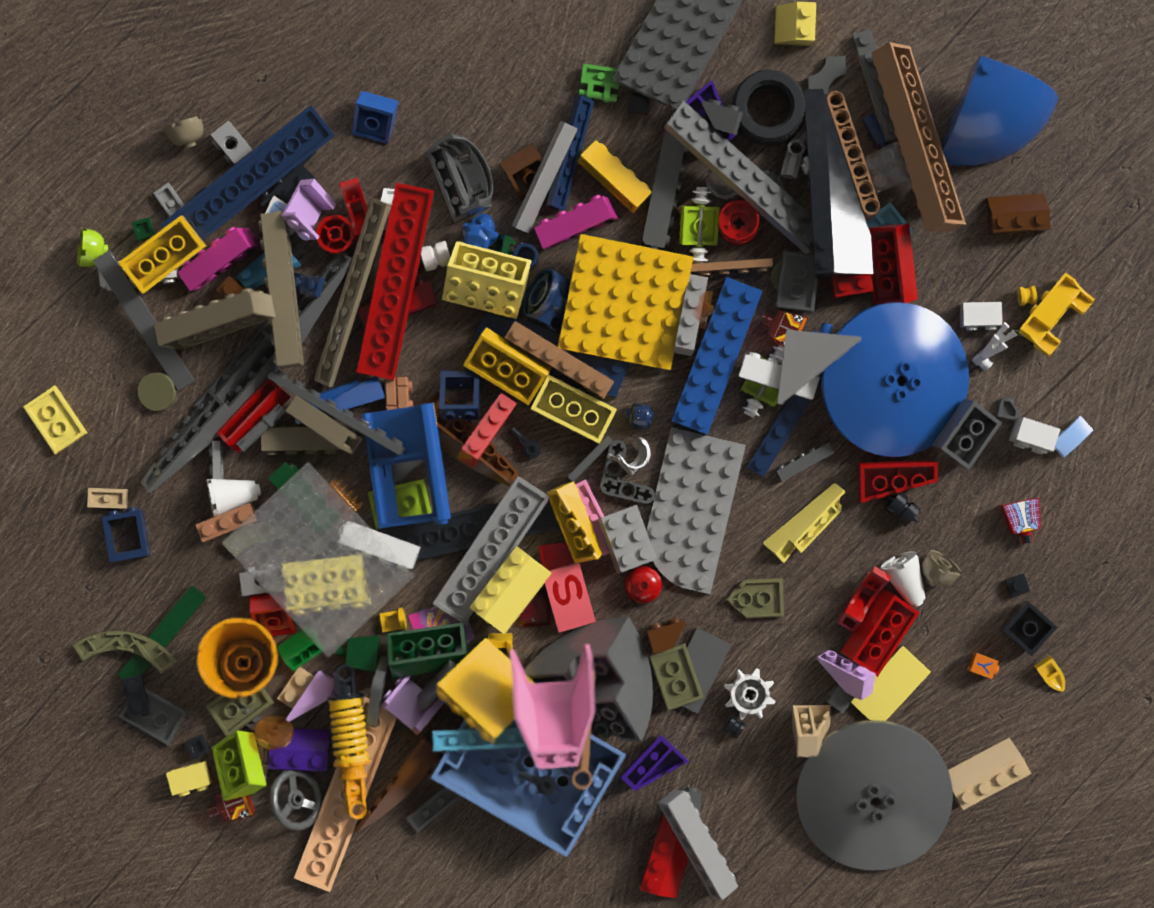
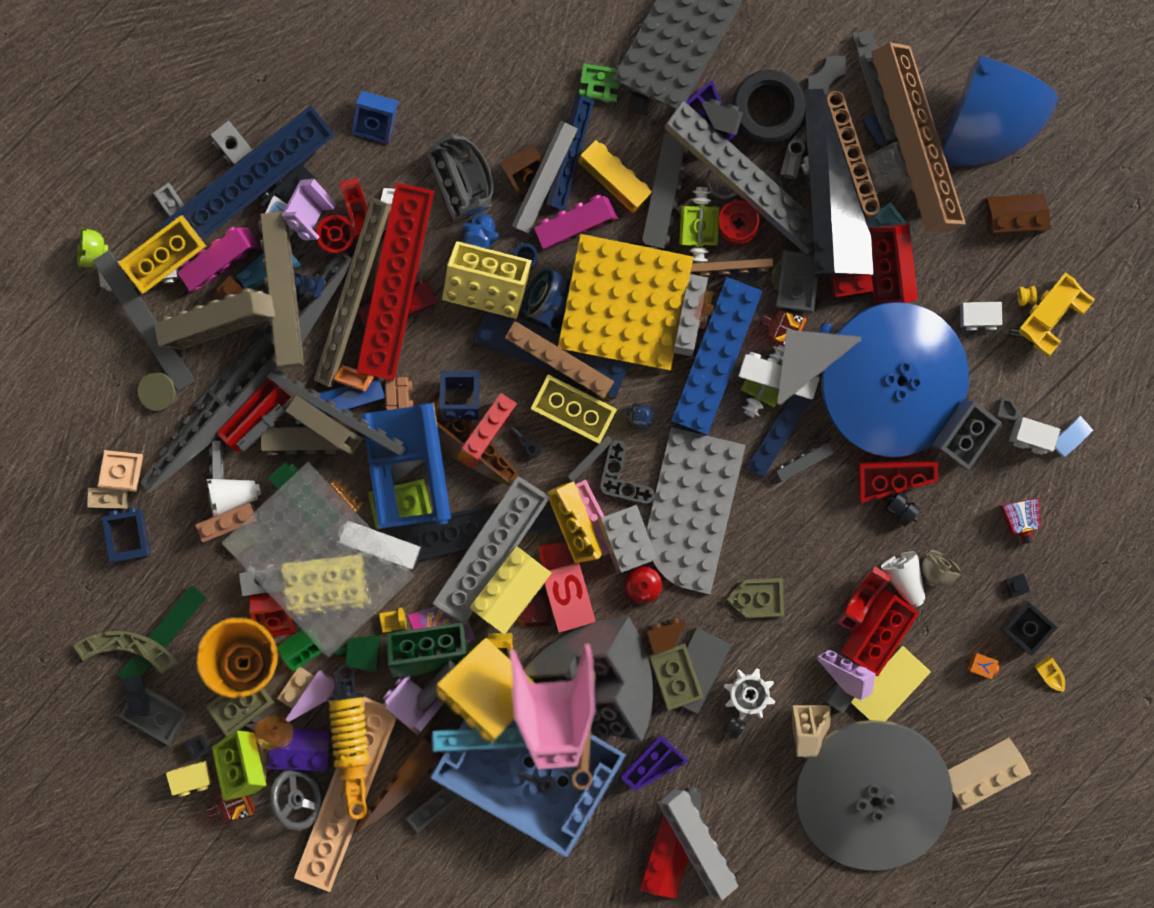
light yellow tile [23,386,88,455] -> none
dark green tile [131,217,156,242] -> none
dark tan cylinder [164,115,204,148] -> none
dark grey beam [366,655,389,727] -> none
white wheel [421,241,451,272] -> none
yellow brick [463,327,552,405] -> none
dark green tile [493,235,516,255] -> none
light grey helmet [607,437,651,475] -> none
light yellow wedge [763,483,845,563] -> none
light yellow slope [774,2,816,46] -> none
white piece [971,322,1017,372] -> none
none -> light nougat tile [98,450,143,492]
none -> orange tile [333,365,374,392]

